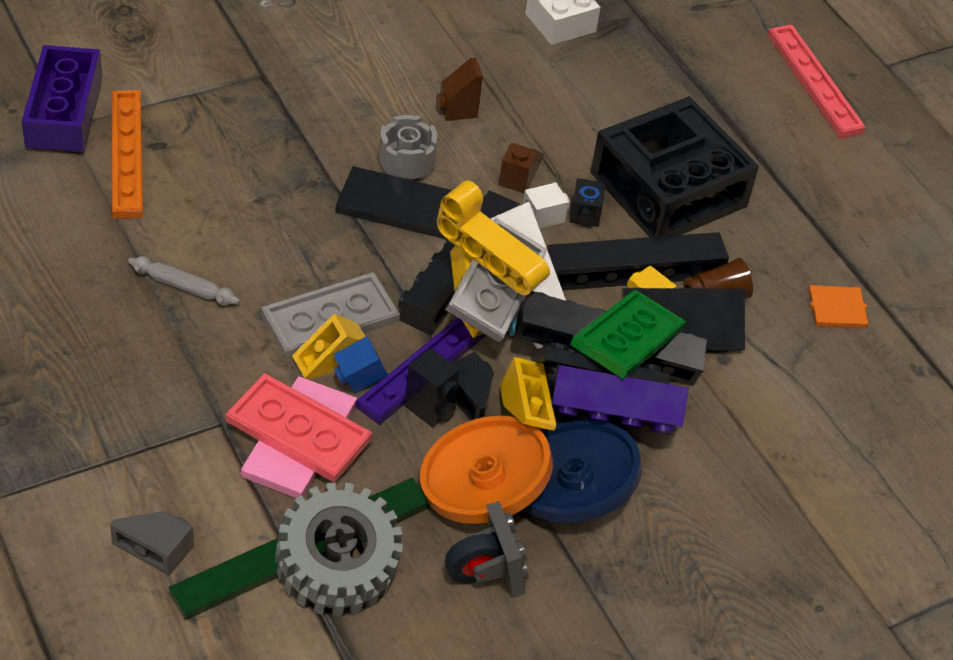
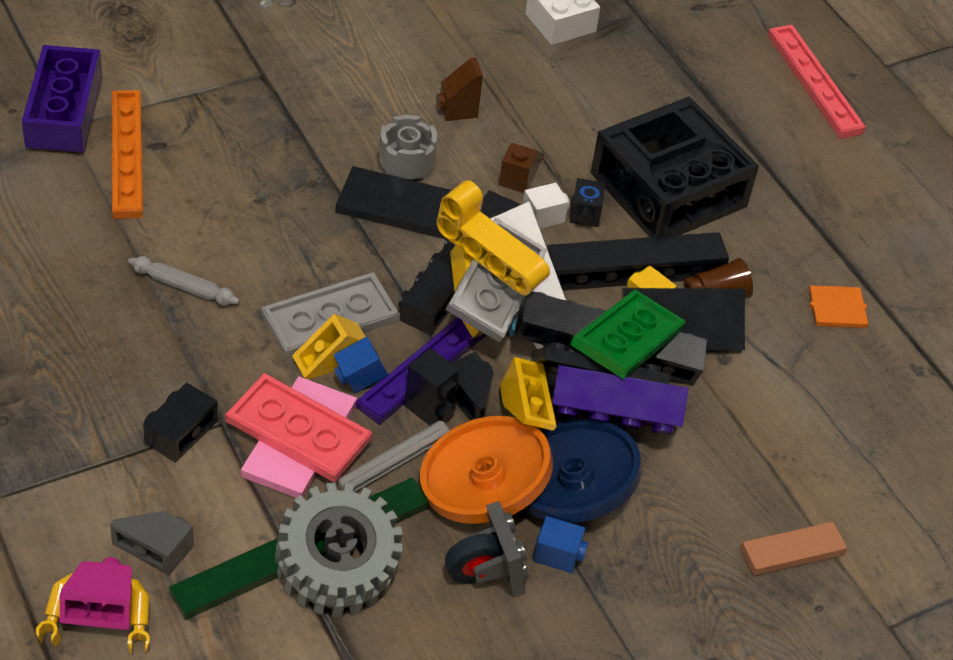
none -> dark pink torso [36,557,150,654]
none -> black brick [143,382,218,463]
none -> light grey axle [338,421,450,492]
none -> blue brick [533,516,588,574]
none -> nougat tile [740,522,847,576]

